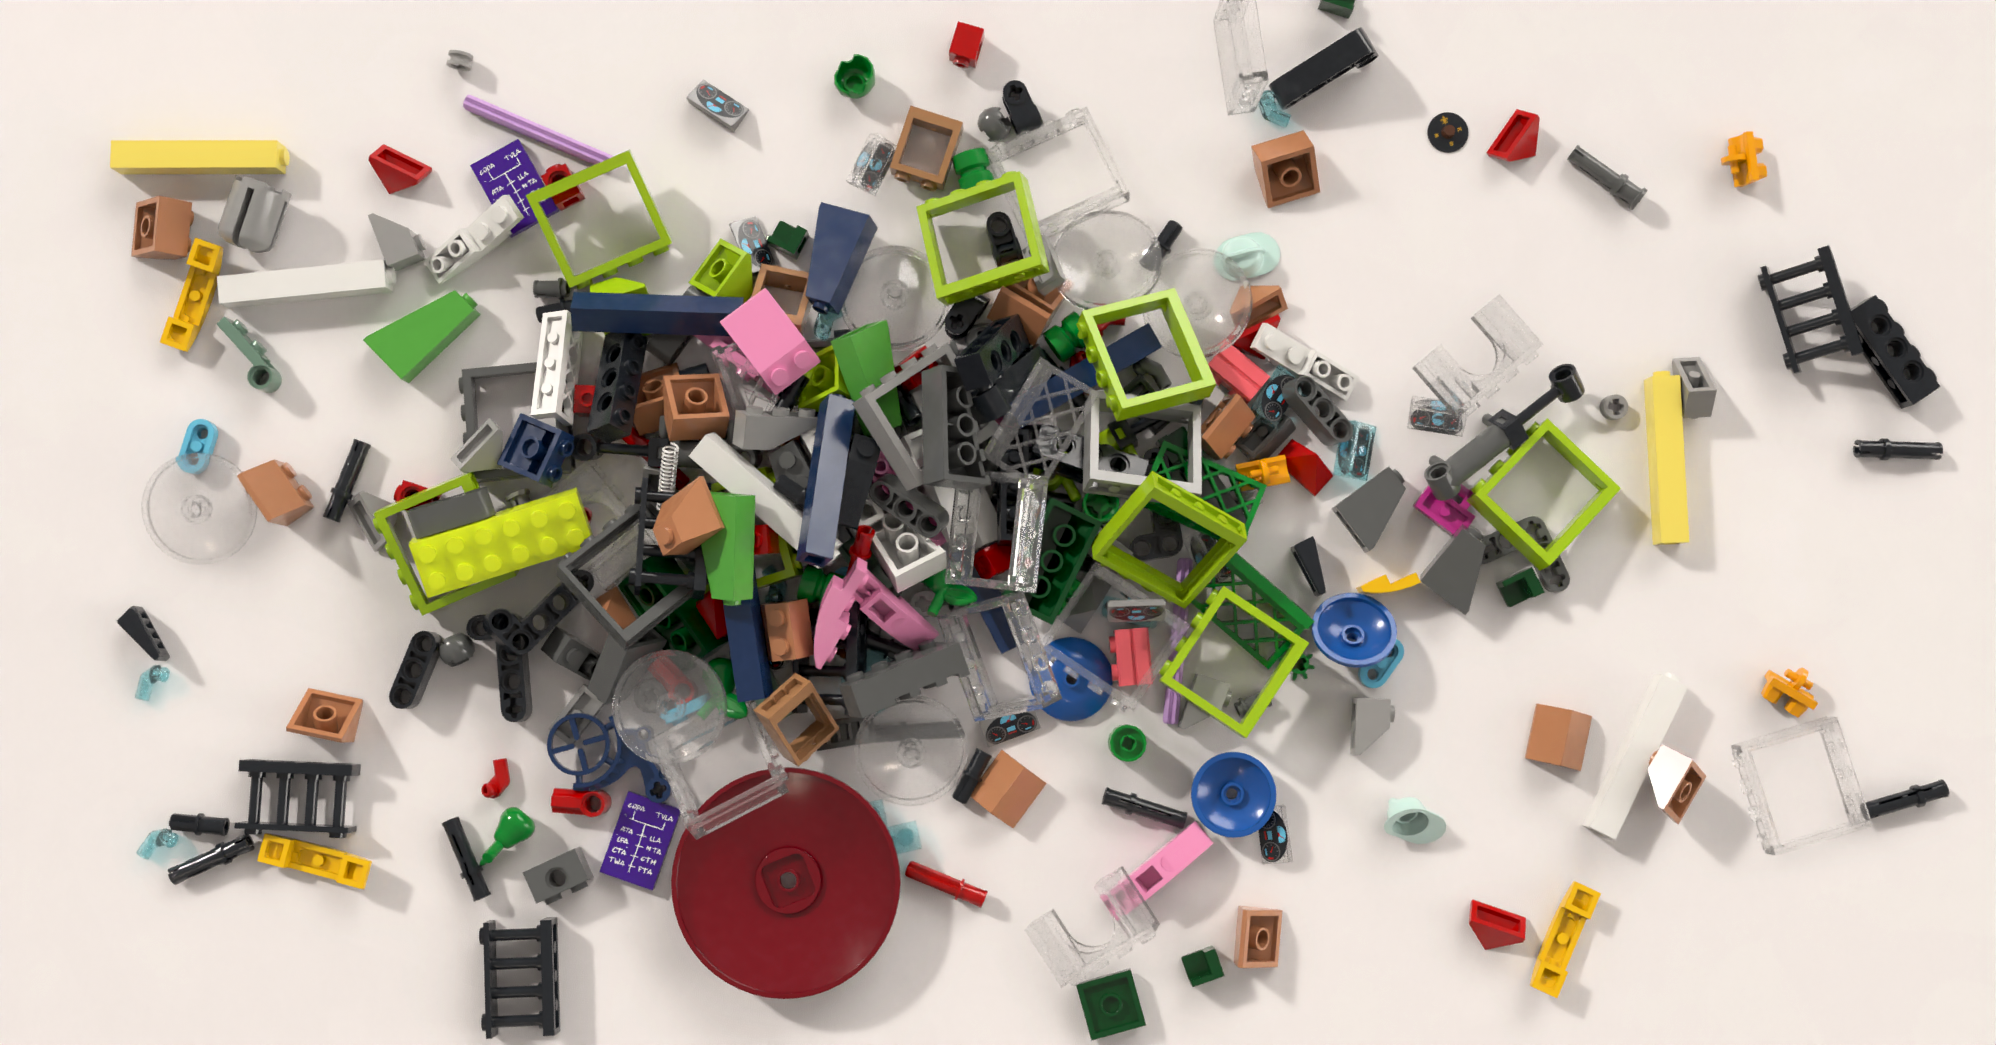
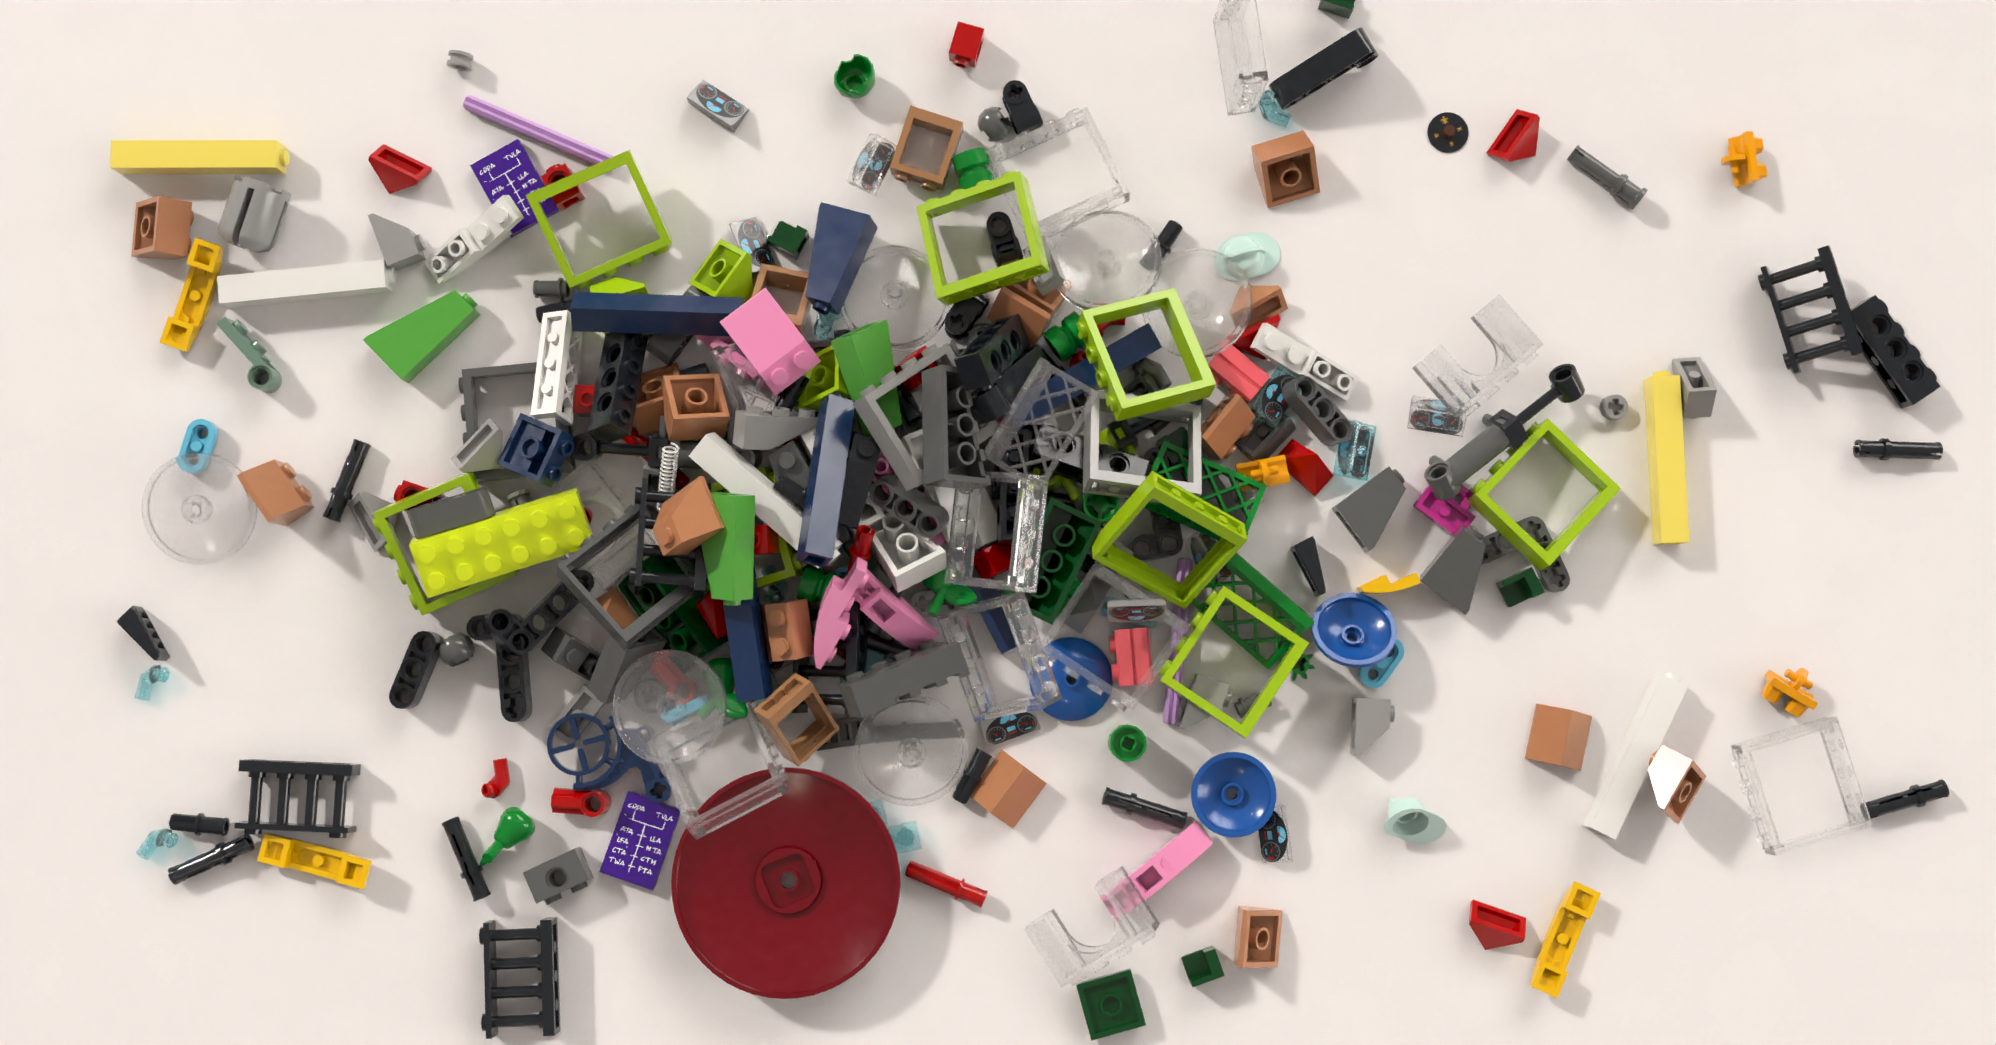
nougat slope [286,688,363,743] -> none

